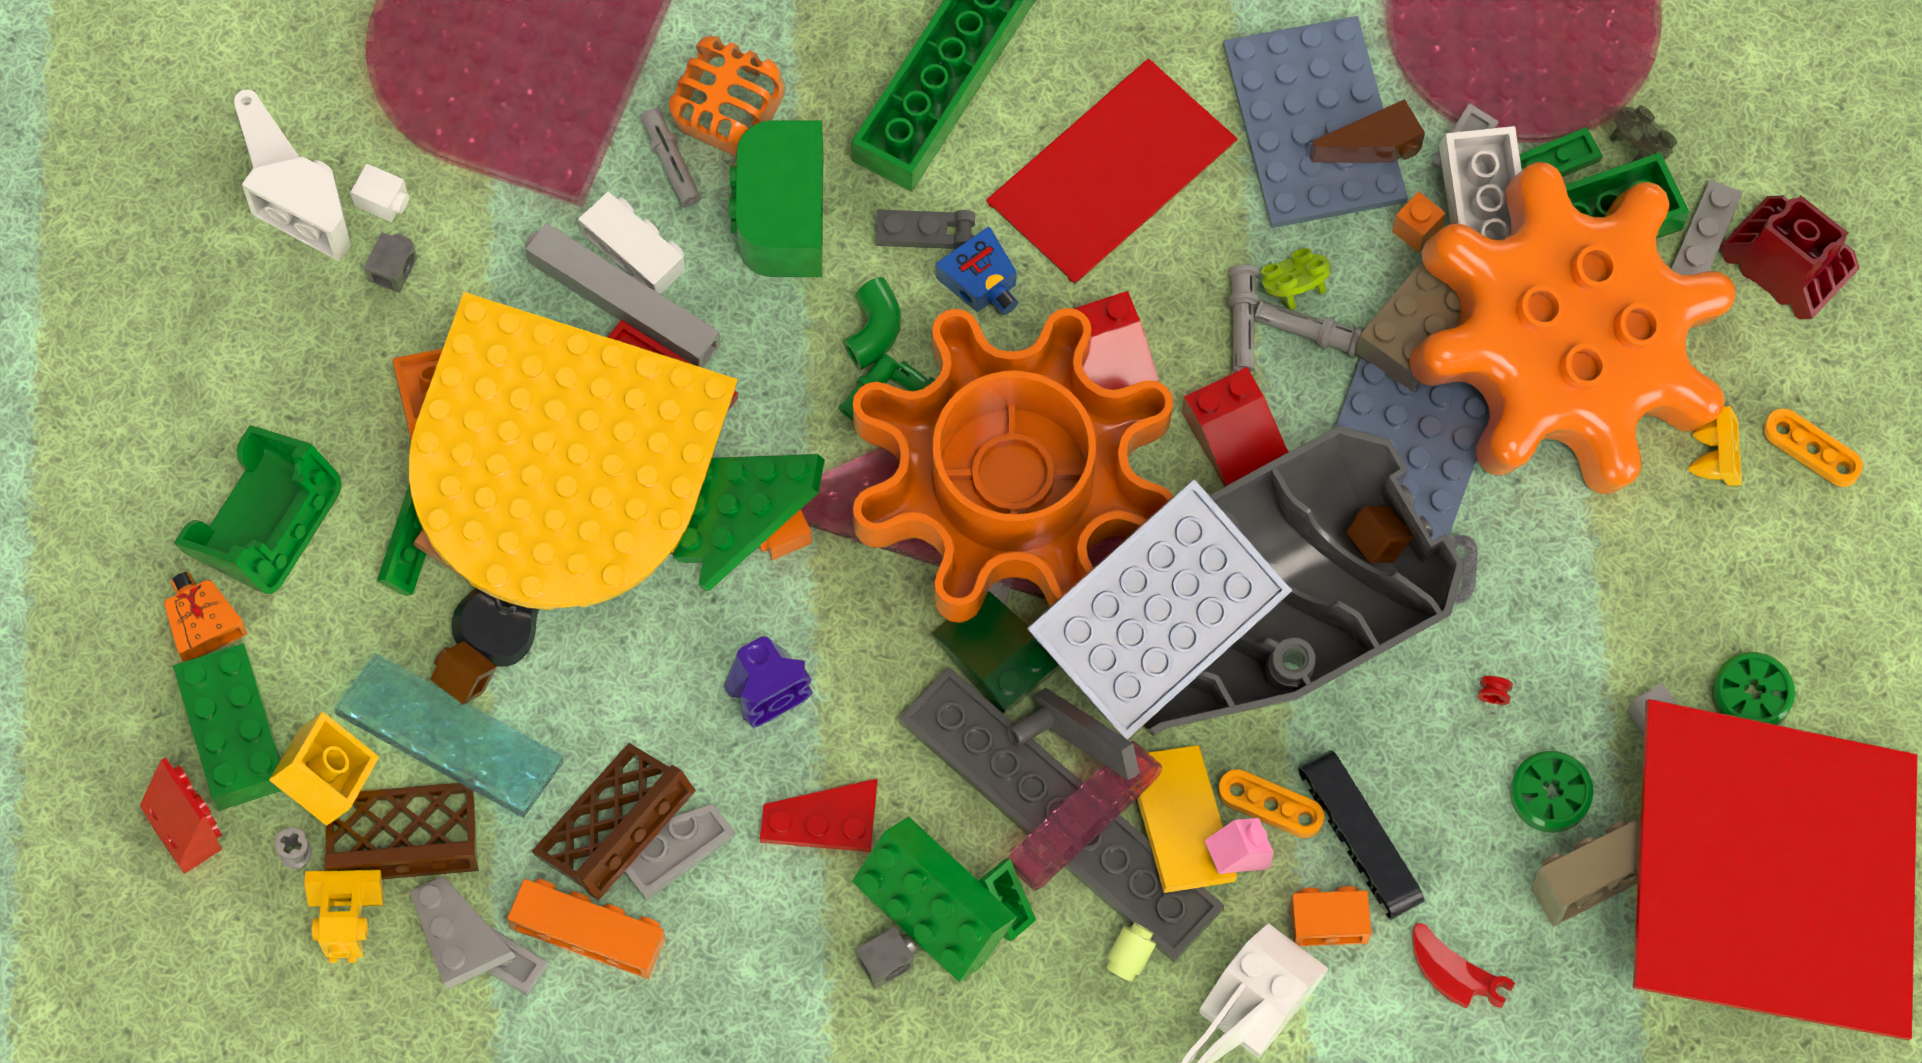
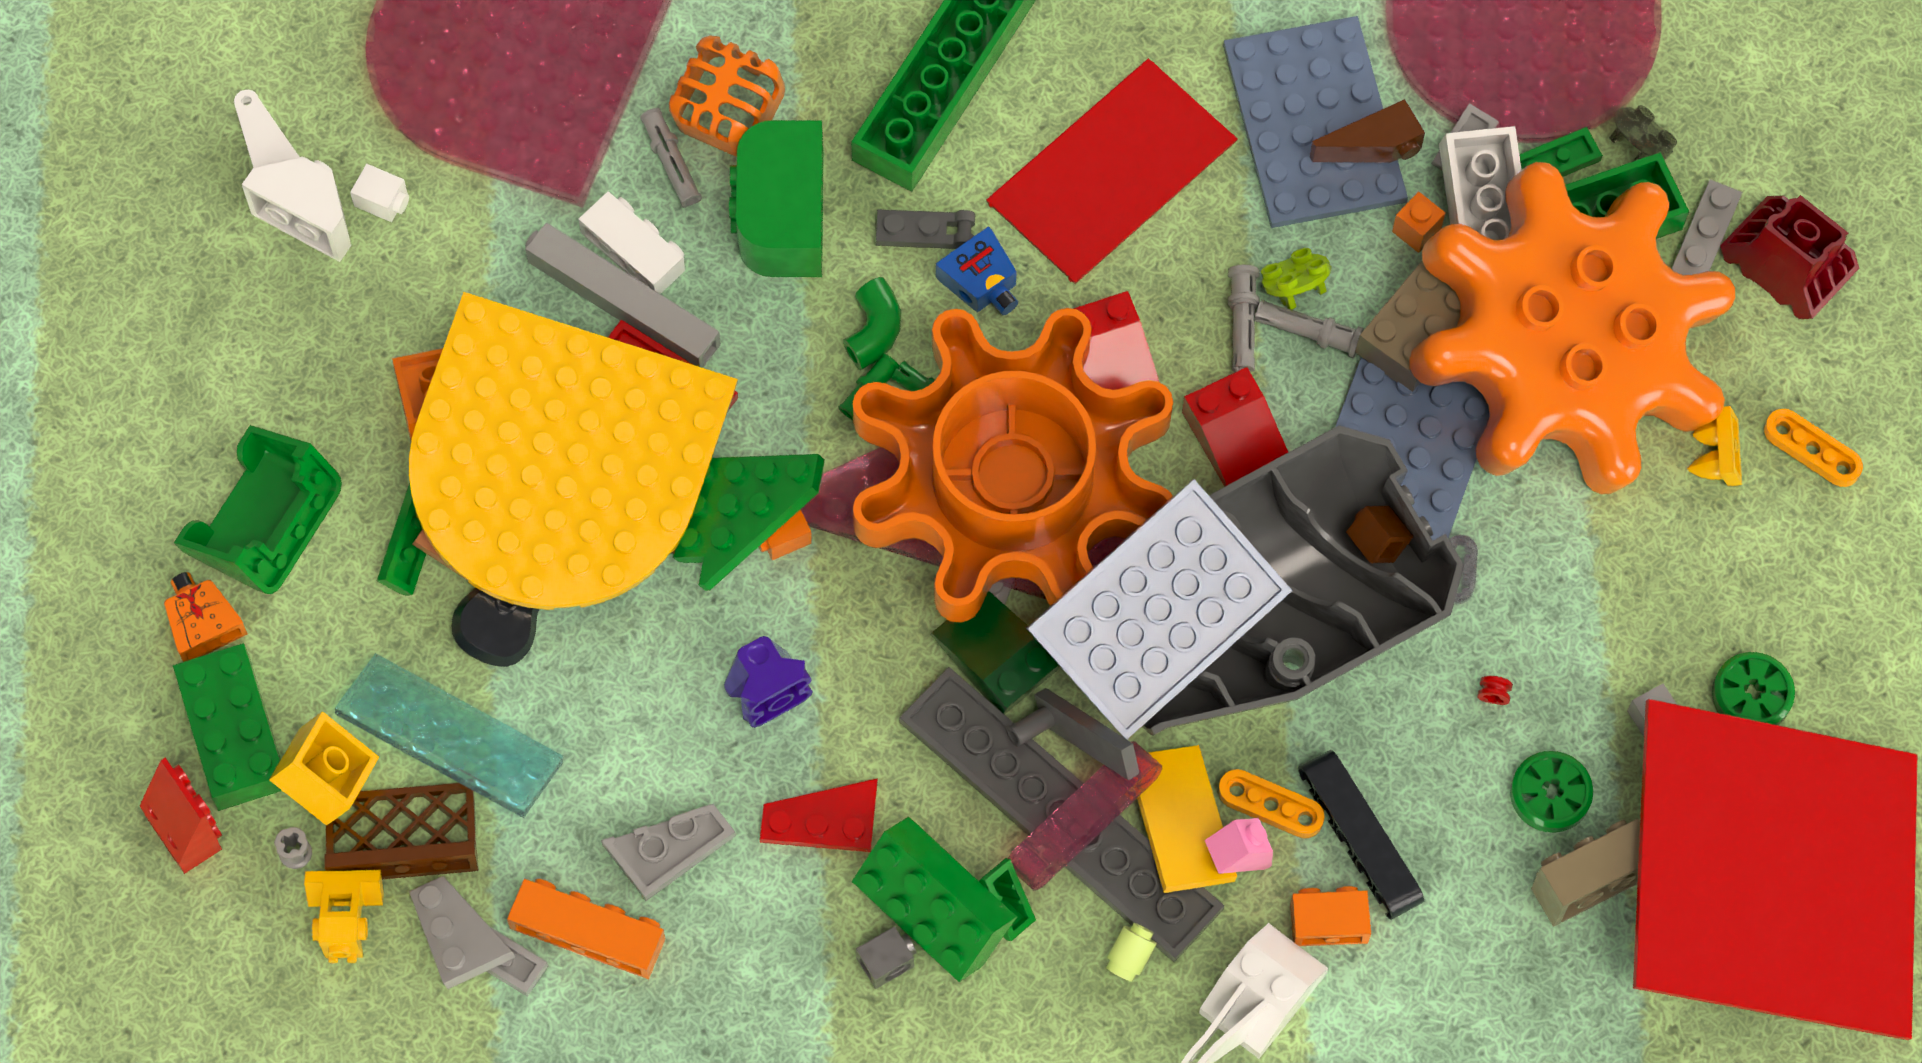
flat silver brick [364,232,417,293] -> none
reddish brown brick [430,641,497,705] -> none
reddish brown fence [532,743,696,901] -> none
red piece [1412,923,1515,1008] -> none

